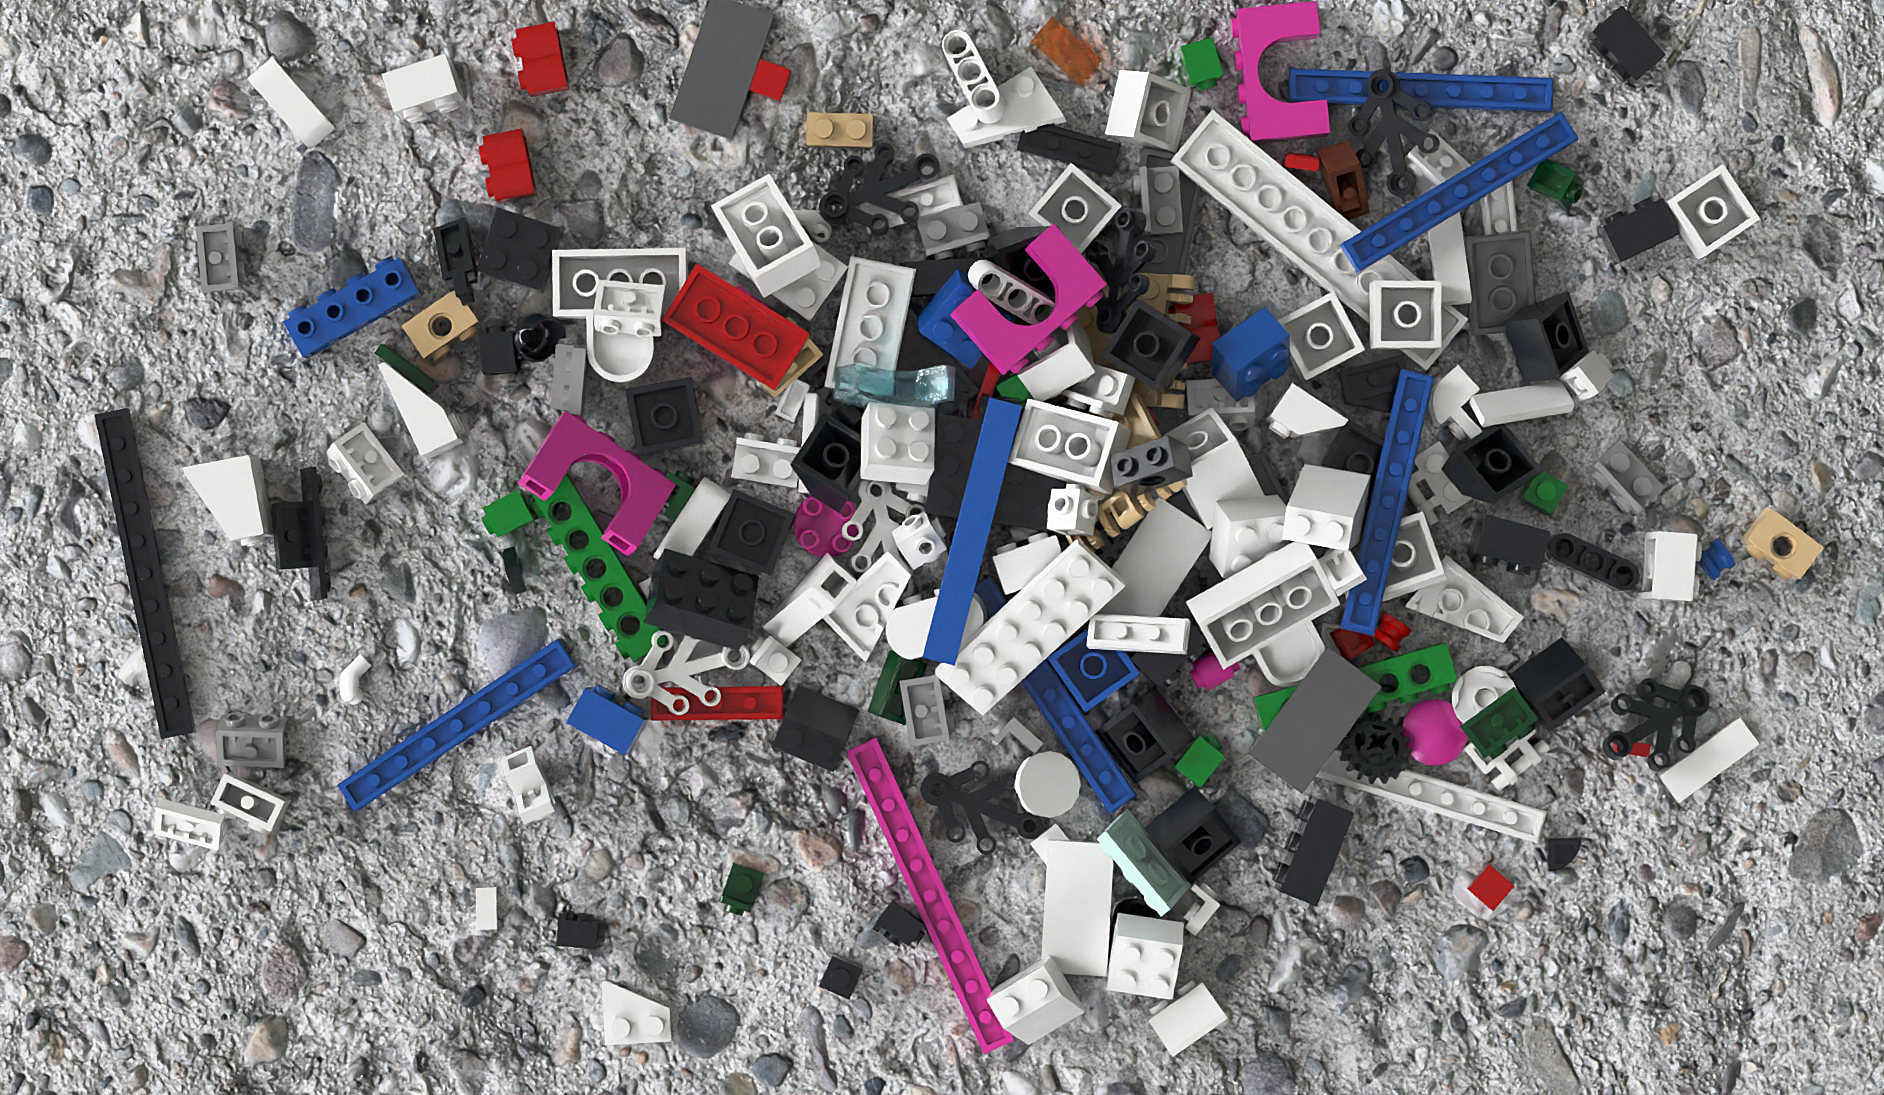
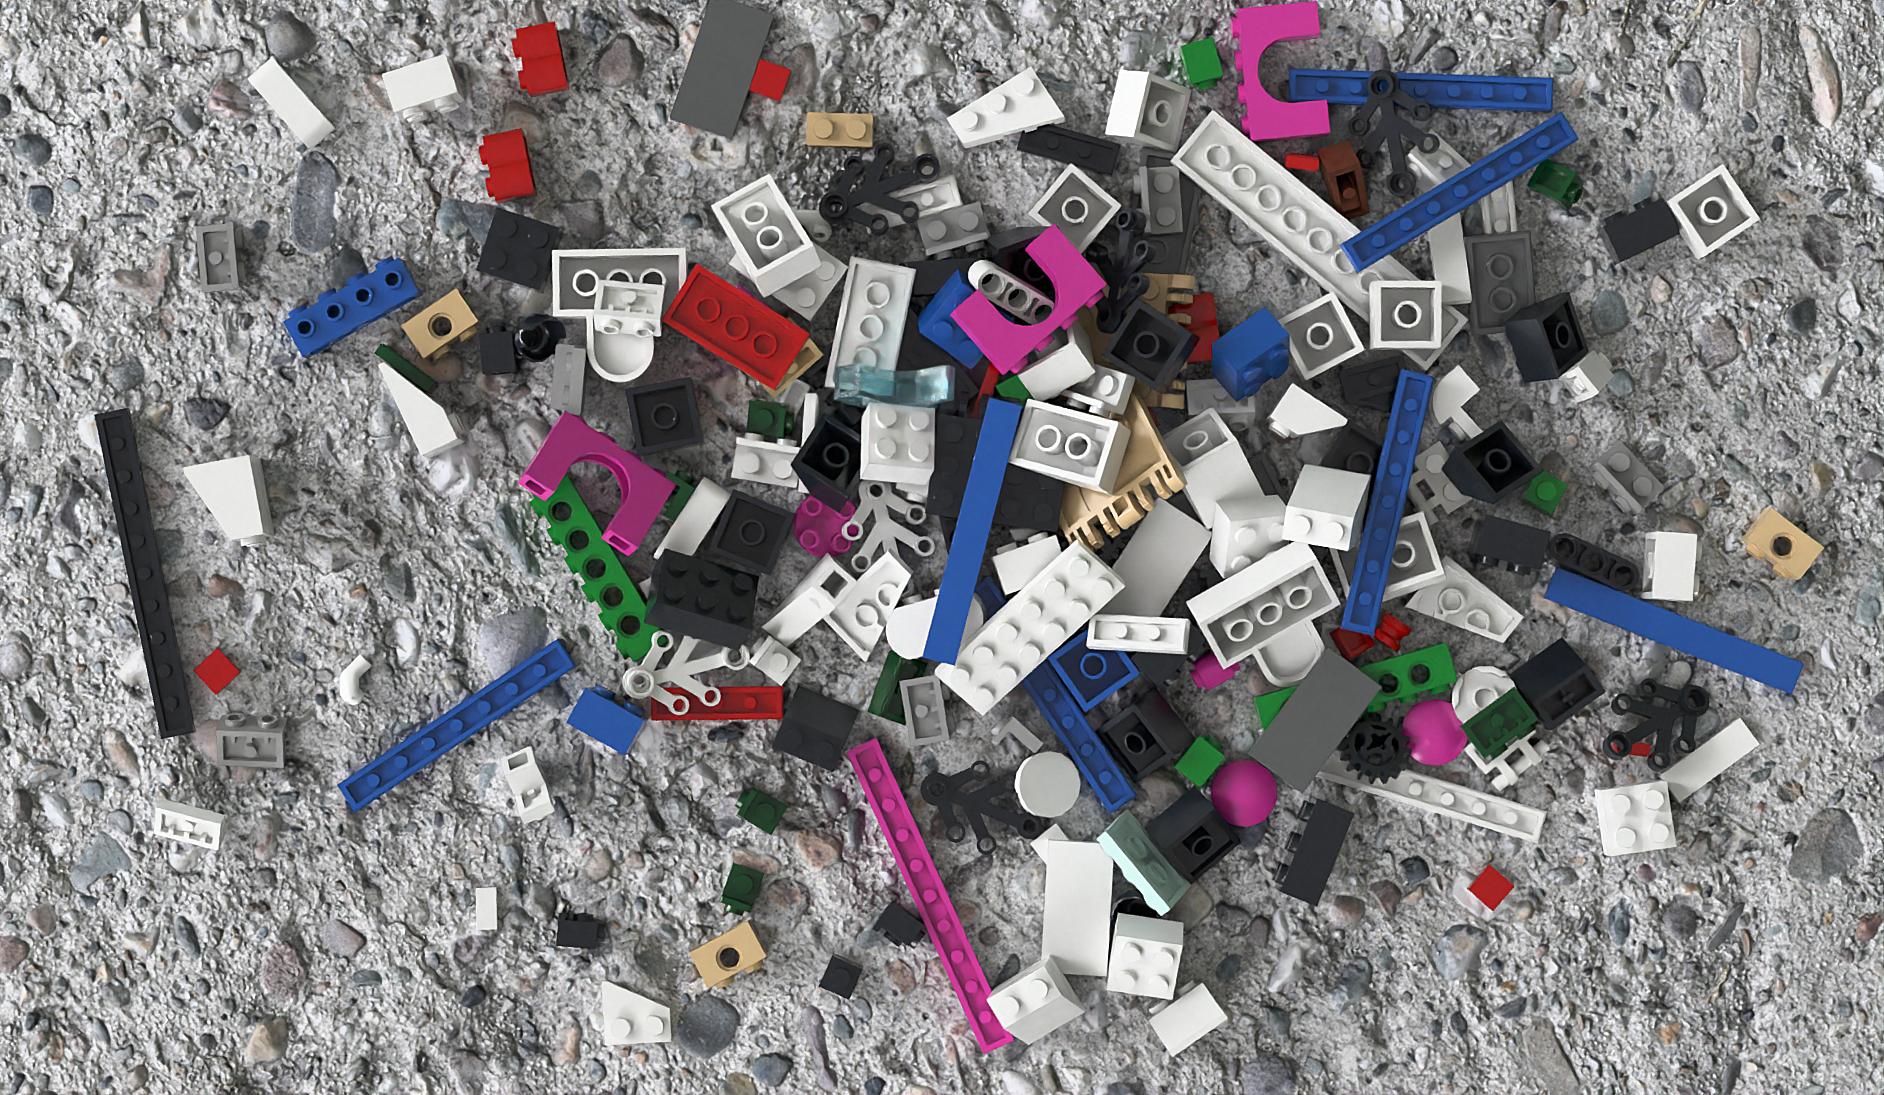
white brick [210,772,291,834] -> none
black bracket [271,467,331,601] -> none
white bracket [326,422,404,504] -> none
black hinge [433,217,478,306] -> none
green brick [481,490,536,538] -> none
black tile [502,546,526,594] -> none
white brick [891,511,947,570] -> none
white beam [942,30,1005,124] -> none
clear orange plate [1031,16,1102,86] -> none
white brick [1047,484,1098,536] -> none
black brick [1110,435,1193,497] -> none
white bracket [1183,882,1220,936] -> none
white bracket [1318,548,1367,596] -> none
white tile [1469,380,1575,427] -> none
black tile [1546,838,1581,872] -> none
black brick [1587,6,1666,85] -> none
blue wheel [1698,539,1736,580] -> none
none -> red tile [193,648,241,695]
none -> tan brick [689,920,768,990]
none -> dark green bracket [735,786,788,835]
none -> dark green bracket [746,399,795,439]
none -> dark pink dish [1211,760,1277,827]
none -> blue tile [1543,567,1804,694]
none -> white brick [1594,779,1677,856]

